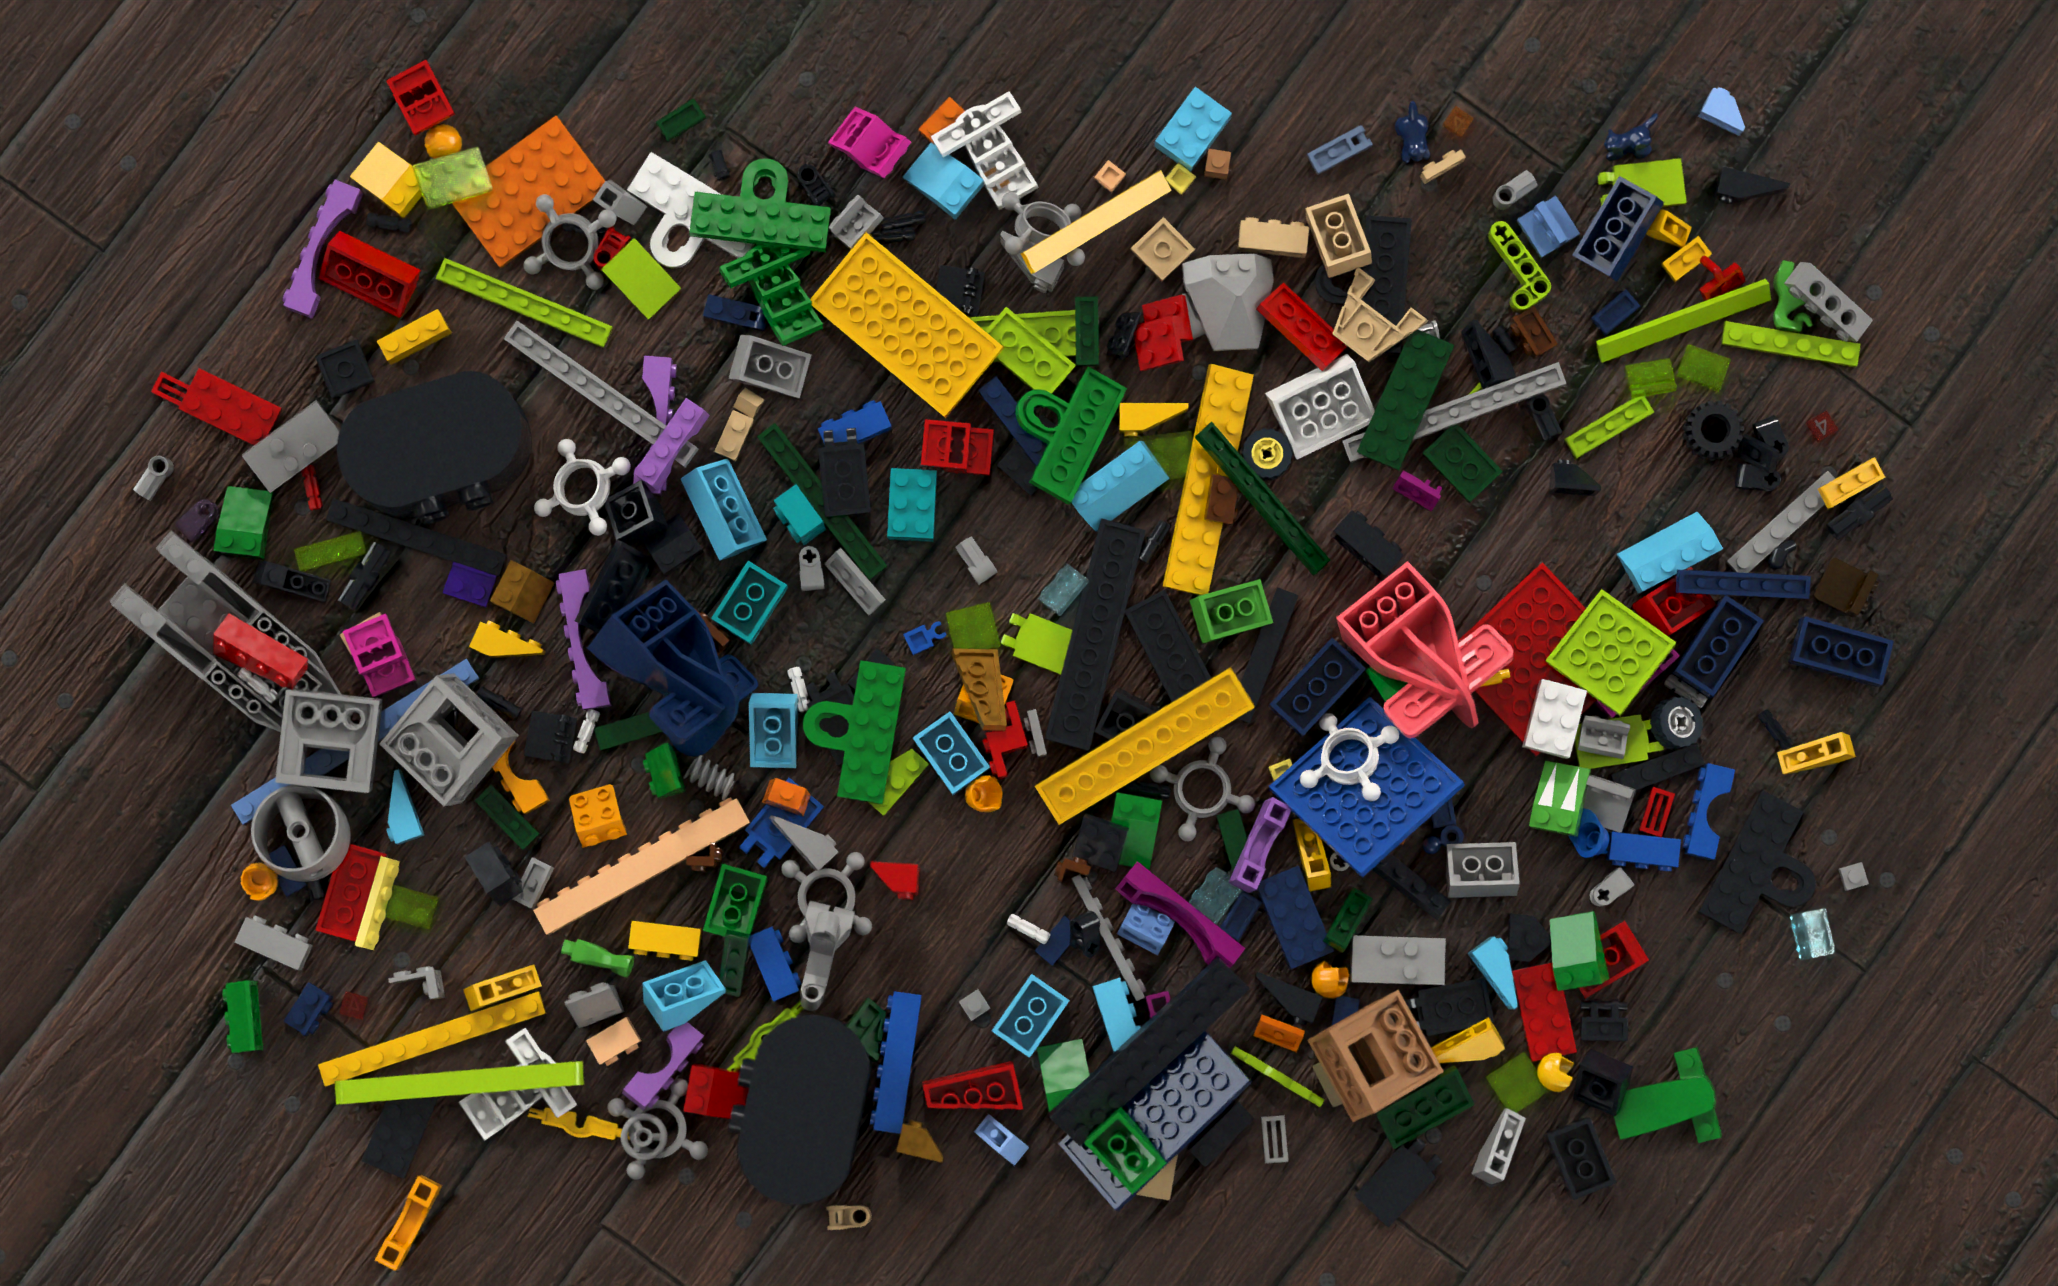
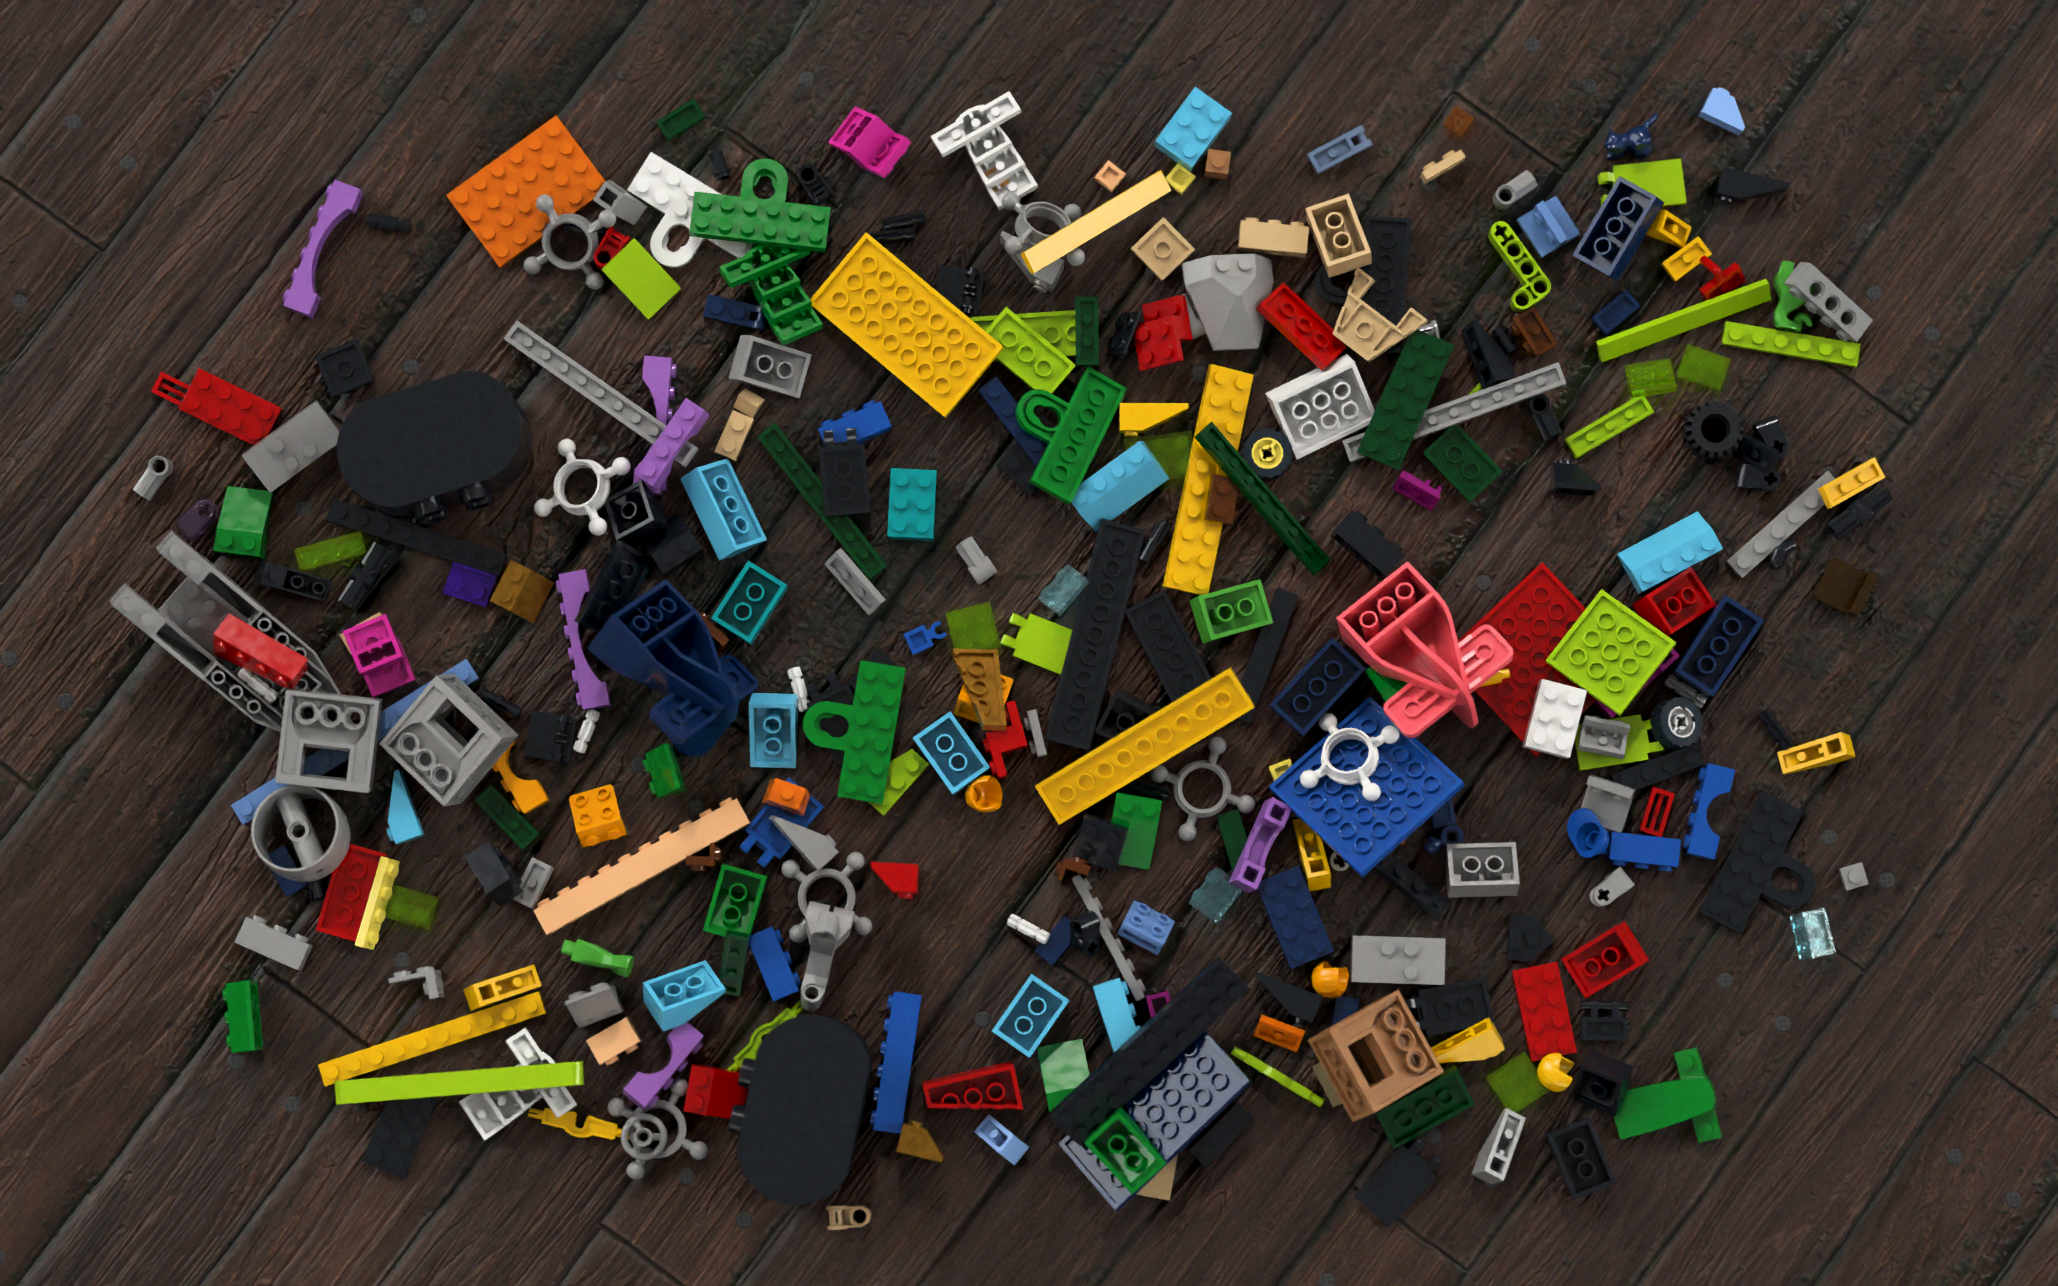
light orange hair [241,863,279,901] -> none
dark blue bracket [284,982,333,1036] -> none
red axle [301,465,323,510] -> none
red slope [318,231,421,318] -> none
clear red tile [339,991,369,1020] -> none
yellow slope [350,142,432,218] -> none
light orange arch [375,1175,442,1271] -> none
yellow brick [377,309,451,365] -> none
red bracket [386,60,455,135] -> none
clear neon green plate [412,146,493,210] -> none
light orange hair [424,124,462,161] -> none
lime tile [435,258,613,348] -> none
yellow slope [469,620,546,658] -> none
dark green tile [594,712,663,751] -> none
yellow brick [628,921,702,961] -> none
light grey piece [684,755,736,801] -> none
teal brick [773,484,826,545] -> none
light grey piece [799,546,825,591] -> none
light grey bracket [828,195,884,250] -> none
dark green wing [846,998,886,1062] -> none
medium azure slope [903,143,984,220] -> none
orange plate [918,97,965,145] -> none
red bracket [921,419,994,476] -> none
light grey plate [959,989,991,1021] -> none
magenta arch [1115,861,1245,968] -> none
dark blue tile [1220,890,1262,942] -> none
light grey tile [1261,1115,1288,1164] -> none
dark green tile [1323,887,1373,953] -> none
dark blue animal [1395,101,1430,163] -> none
medium azure slope [1467,936,1518,1010] -> none
bright green slope [1529,761,1591,837] -> none
slope [1550,911,1609,991] -> none
dark blue plate [1676,569,1811,599] -> none
dark blue brick [1788,616,1894,687] -> none
clear red tile [1806,410,1838,442] -> none

